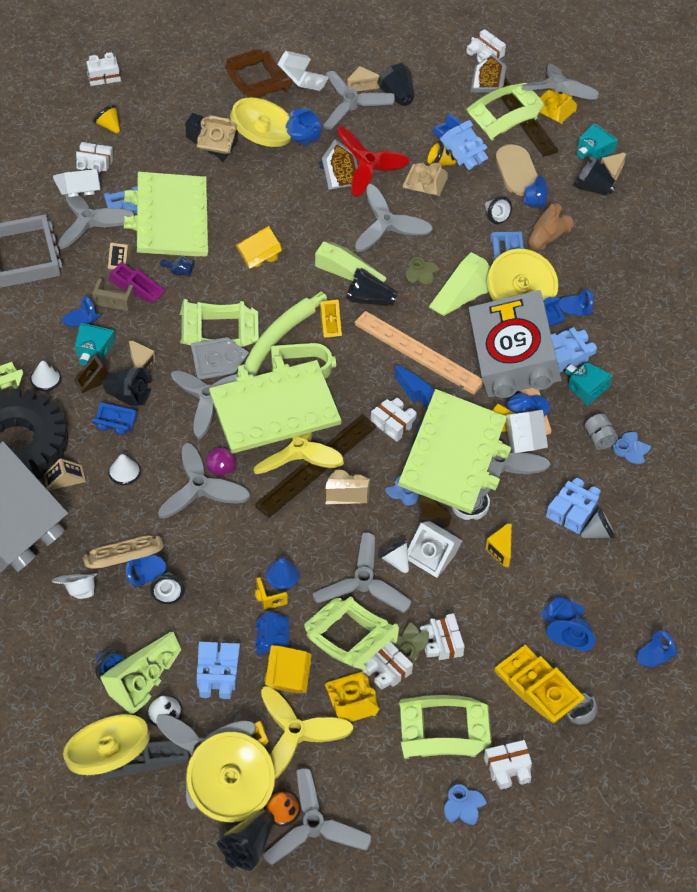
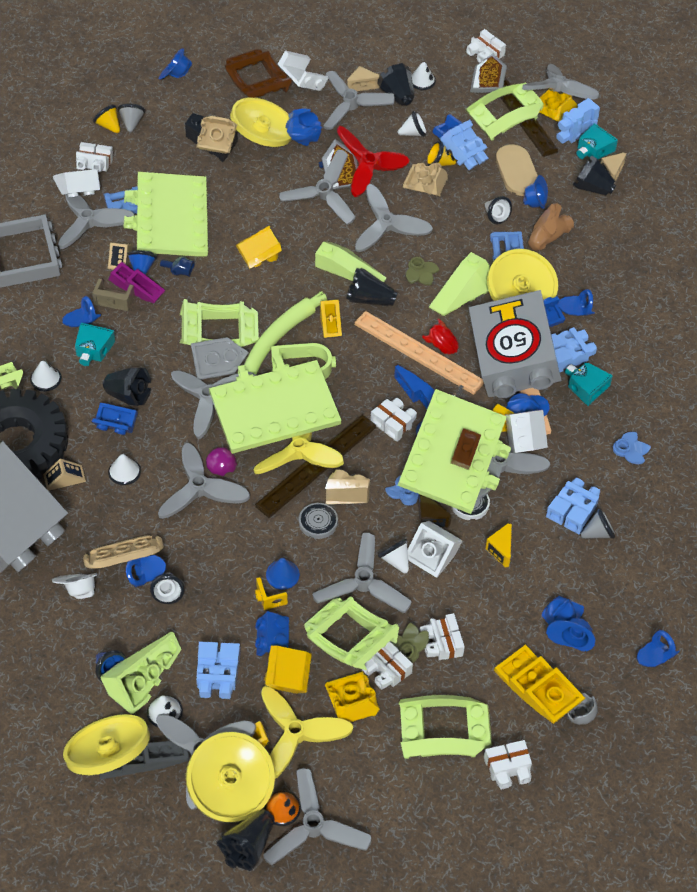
dark brown slope [74,353,107,393] -> none
white hips [87,53,121,86] -> none
tan slope [129,341,156,371] -> none
medium blue plate [444,784,486,825] -> none
light grey wheel [585,414,618,450] -> none
none -> light grey hat [117,103,146,132]
none -> blue hat [127,250,157,275]
none -> blue piece [159,48,192,79]
none -> light grey piece [279,149,355,224]
none -> tile [299,503,338,539]
none -> white hat [398,111,426,137]
none -> white hat [412,62,436,90]
none -> red piece [422,319,459,354]
none -> reddish brown plate [451,428,481,470]
none -> light blue hips [556,98,600,144]

